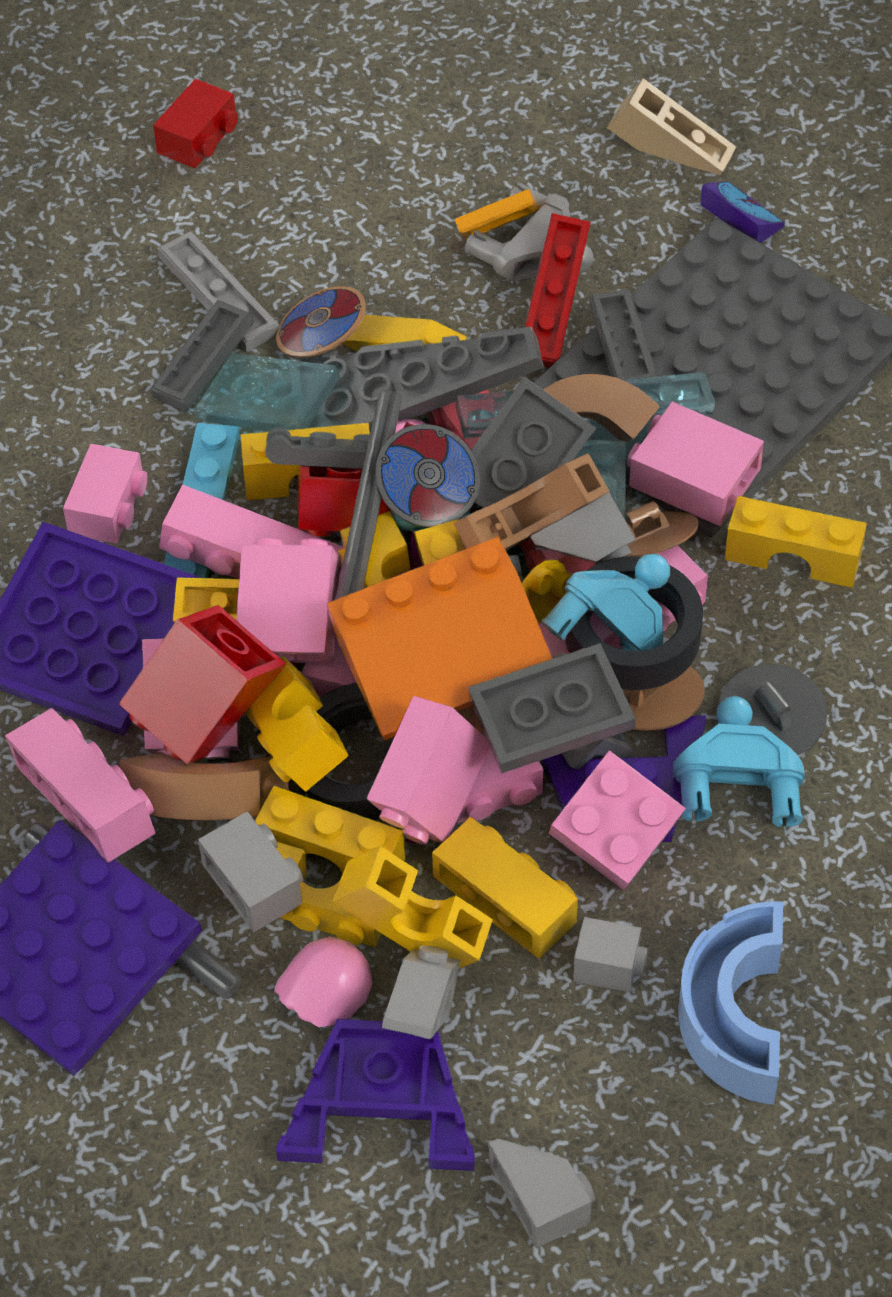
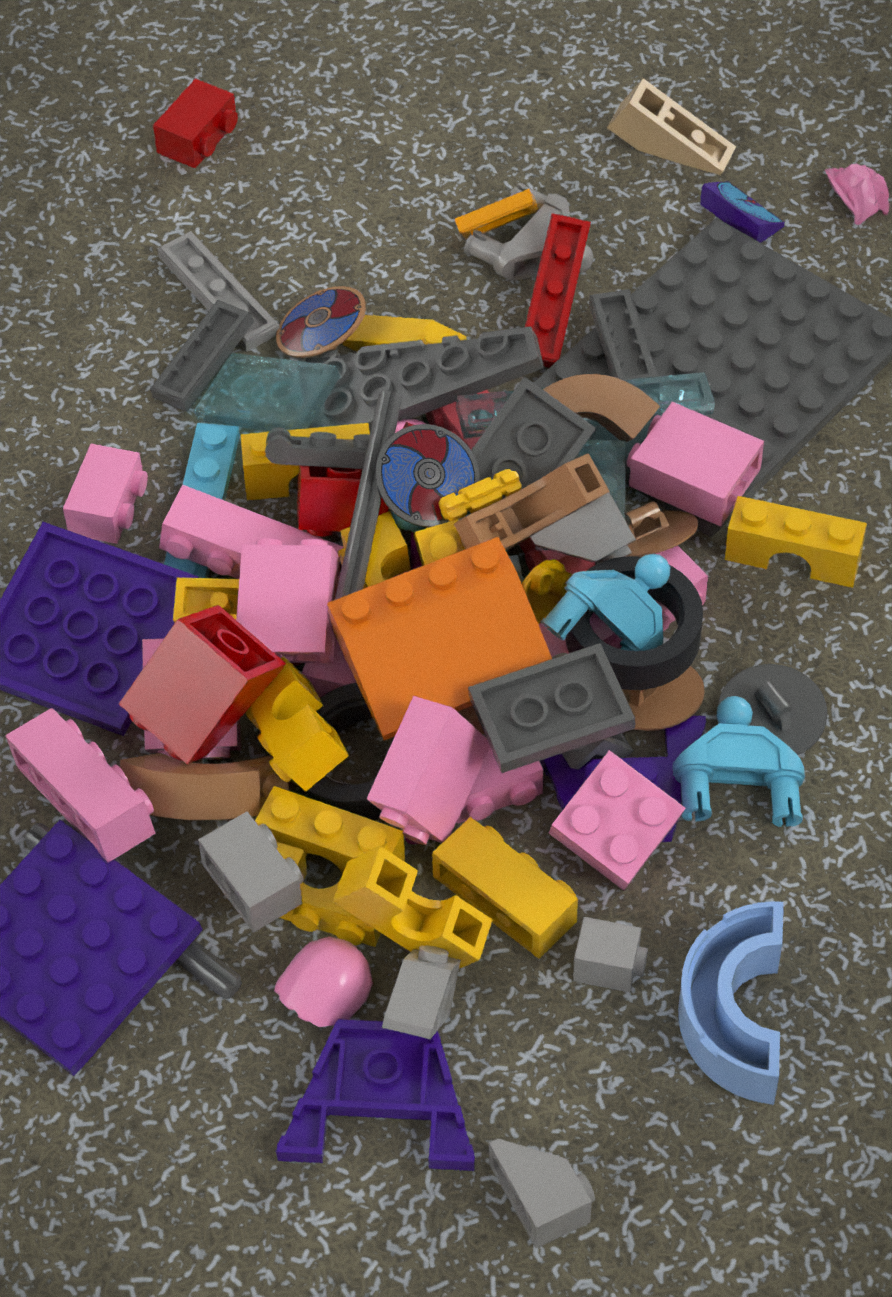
none -> yellow axle [439,469,522,521]
none -> bright pink hat [825,164,889,225]

